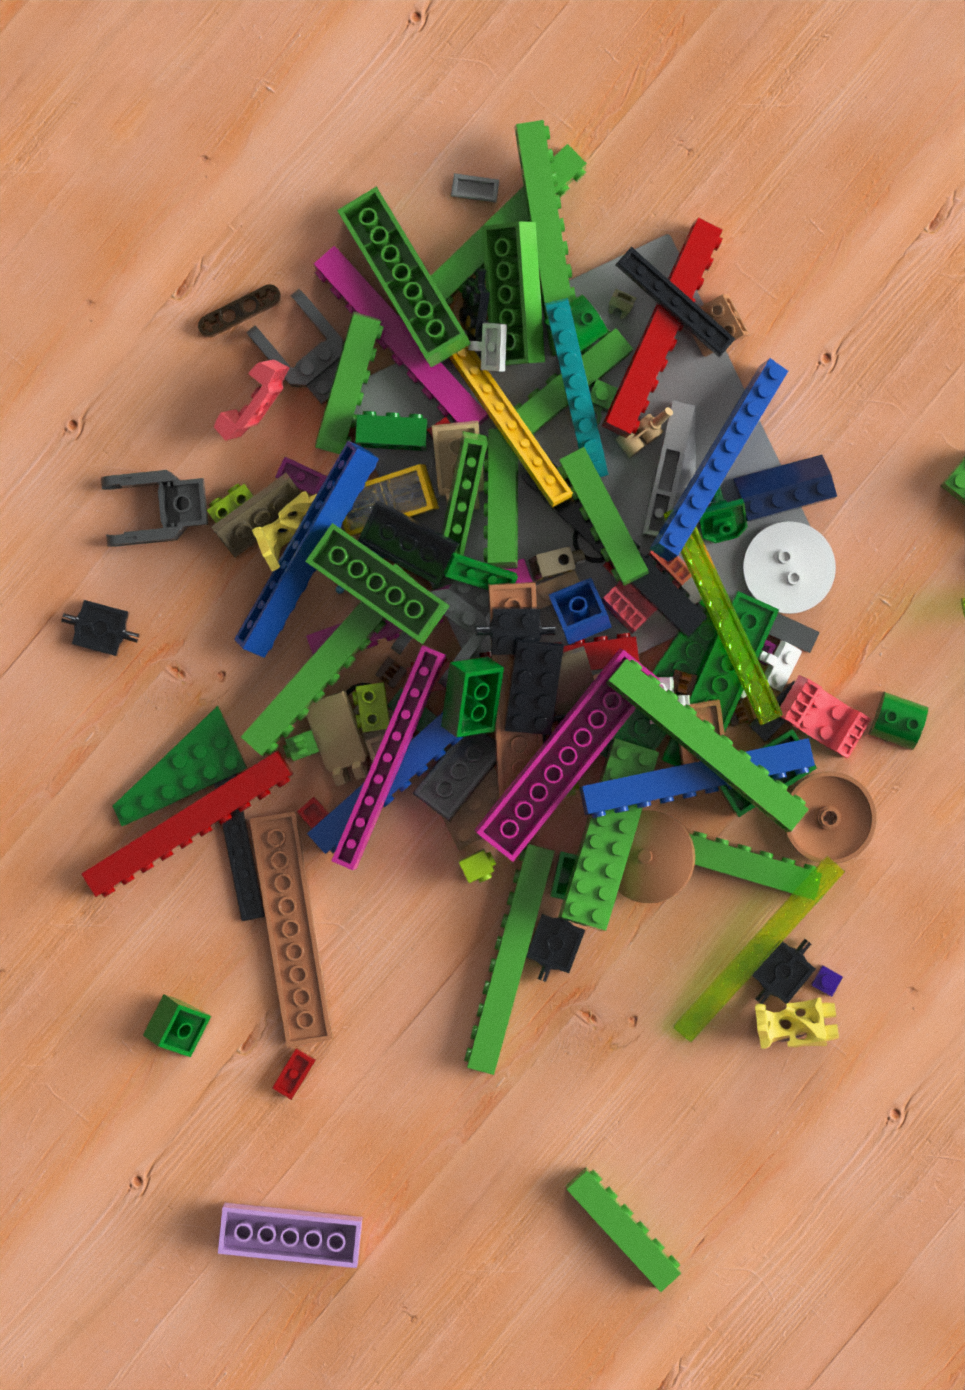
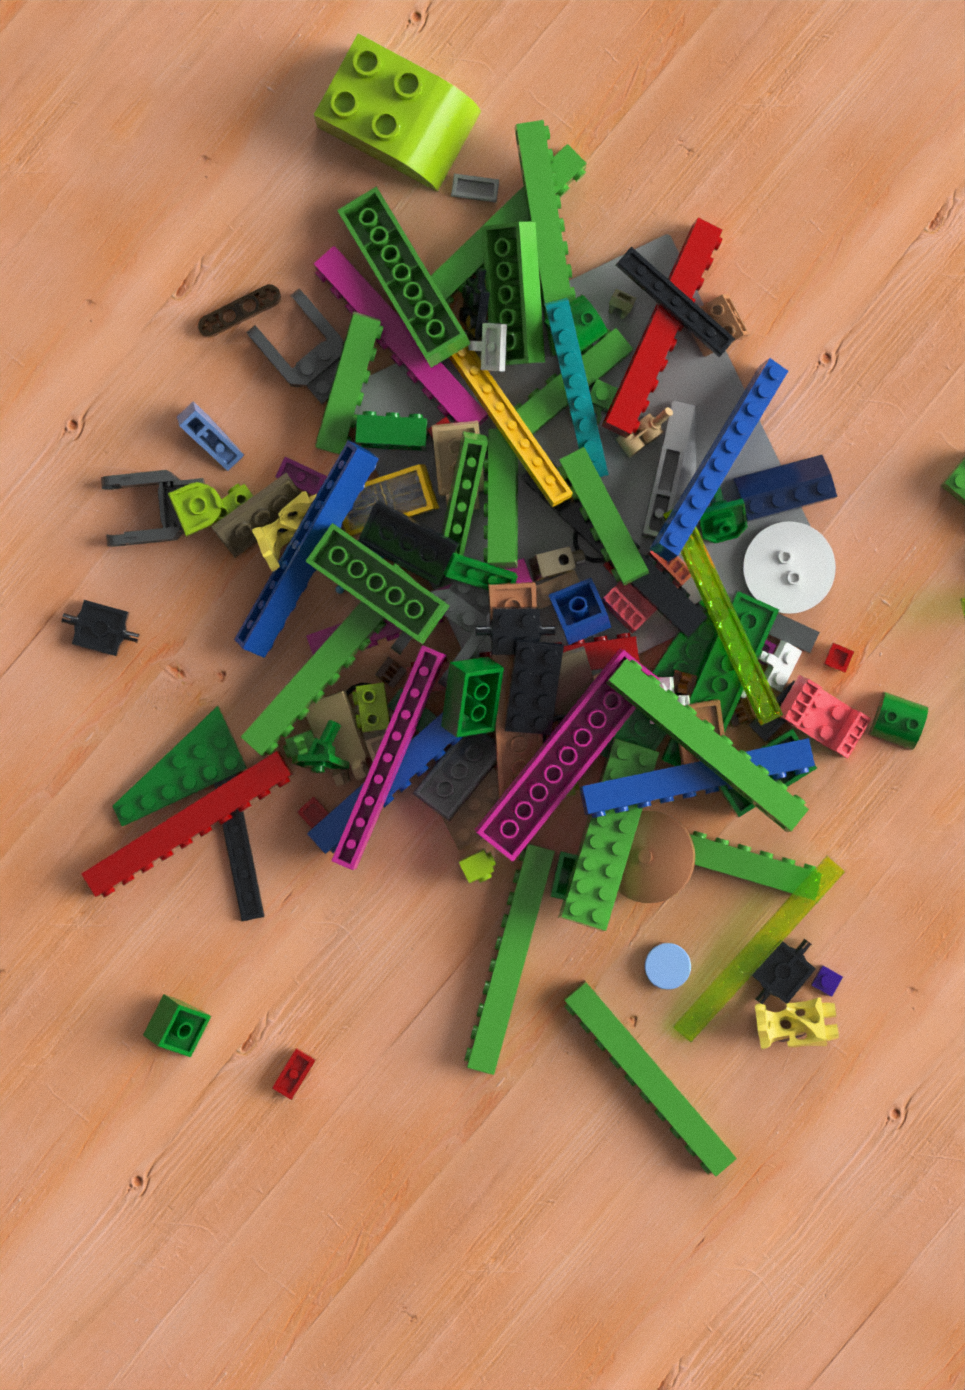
coral plate [214,359,289,441] -> none
lavender brick [218,1203,363,1268] -> none
nougat plate [250,811,333,1047] -> none
black plate [526,914,585,982] -> none
bright green brick [566,1167,681,1292] -> none
nougat dish [785,772,876,864] -> none
none -> lime tile [168,482,222,537]
none -> medium blue slope [177,401,244,471]
none -> green piece [292,720,349,773]
none -> lime brick [314,33,481,192]
none -> bright green brick [564,981,737,1177]
none -> light blue tile [644,943,691,990]
none -> red plate [823,643,854,673]

